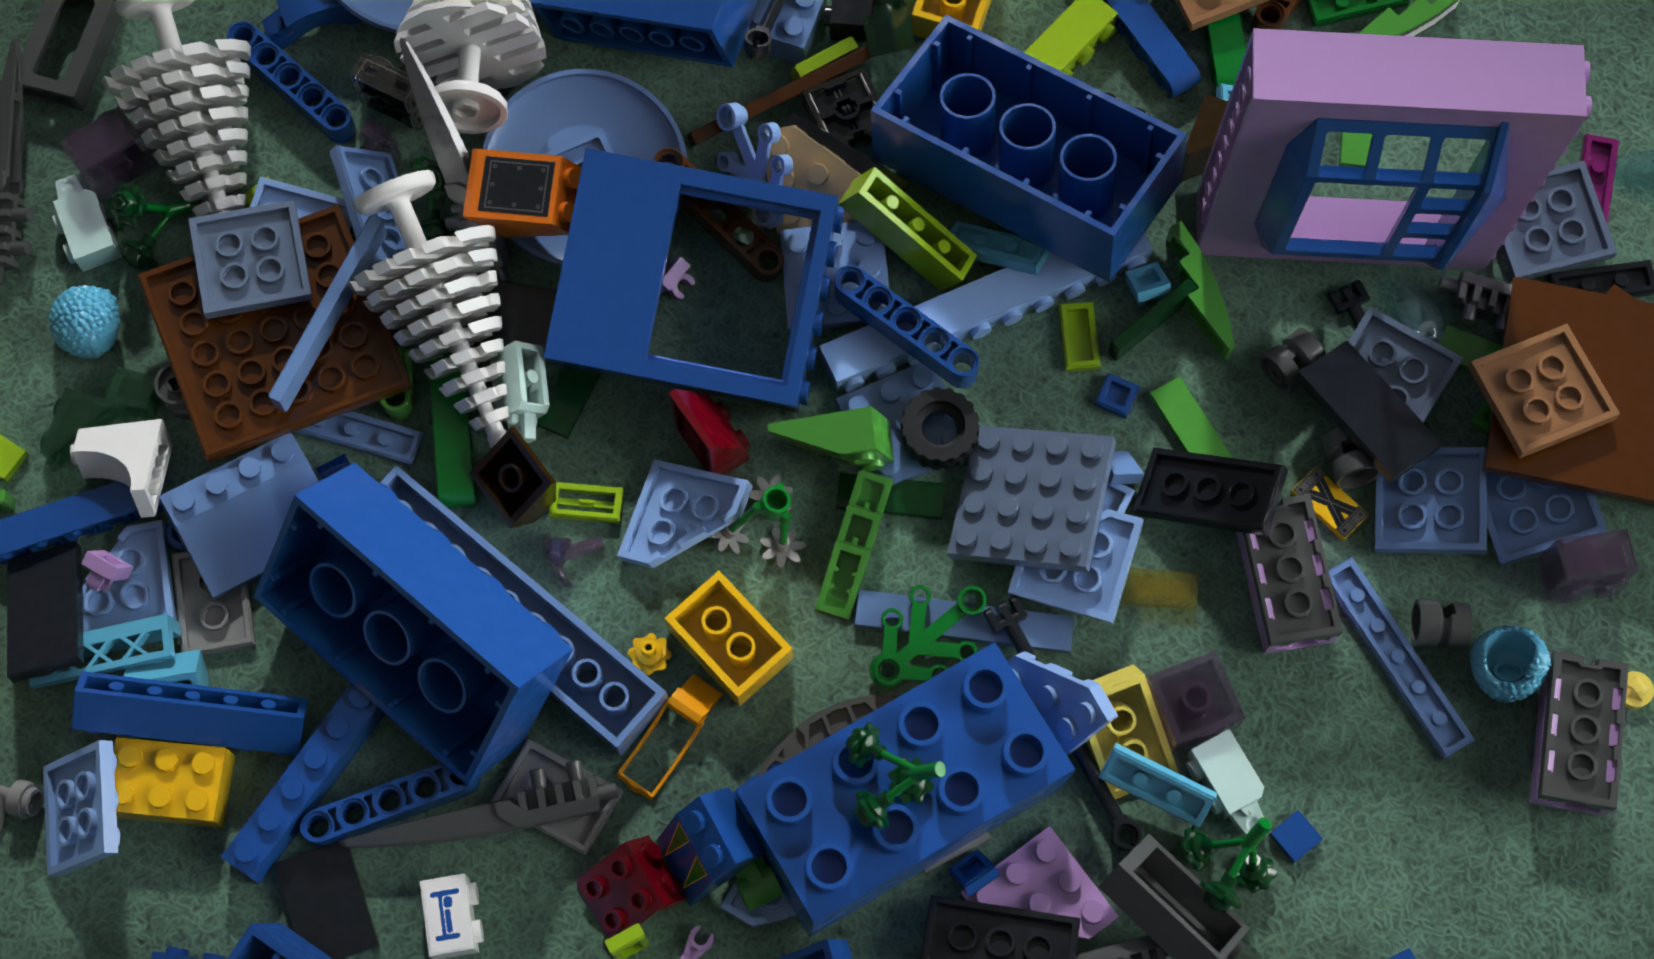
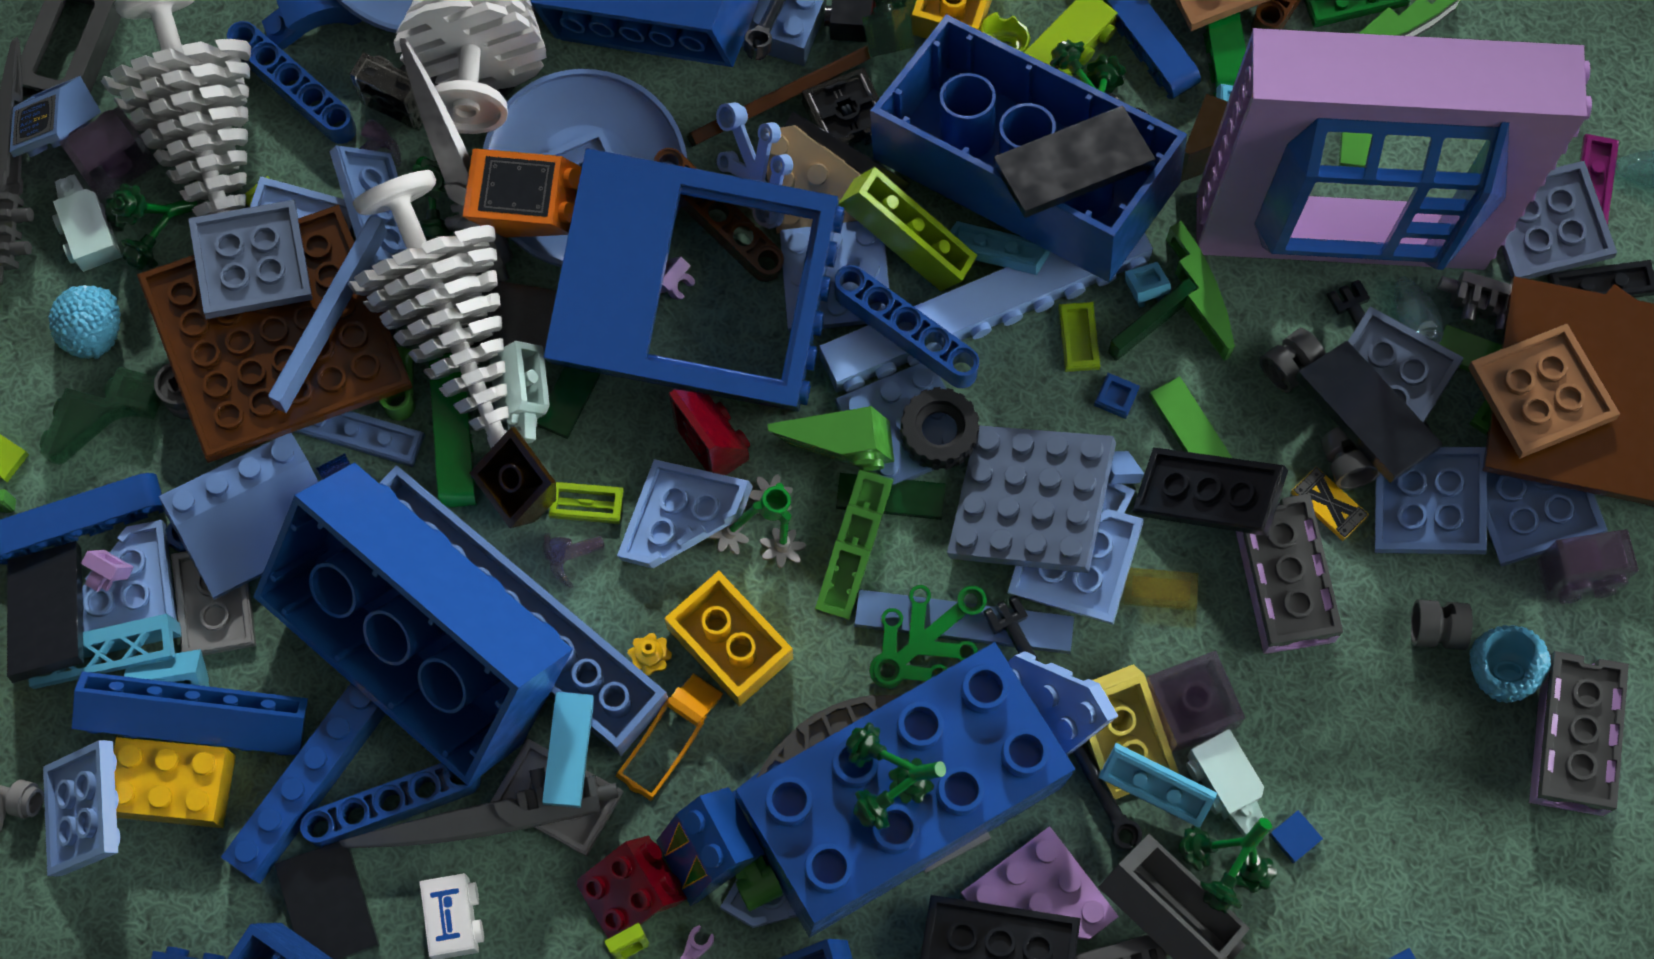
white arch [70,419,173,518] -> none
lime tile [789,37,858,81] -> none
blue tile [948,849,1000,897] -> none
medium blue tile [1329,557,1475,760] -> none
light yellow tile [1625,671,1654,709] -> none
none -> medium blue slope [10,76,101,158]
none -> medium azure tile [542,692,594,808]
none -> lime hair [980,12,1031,53]
none -> black tile [993,105,1156,218]
none -> dark green plant [1050,40,1126,93]

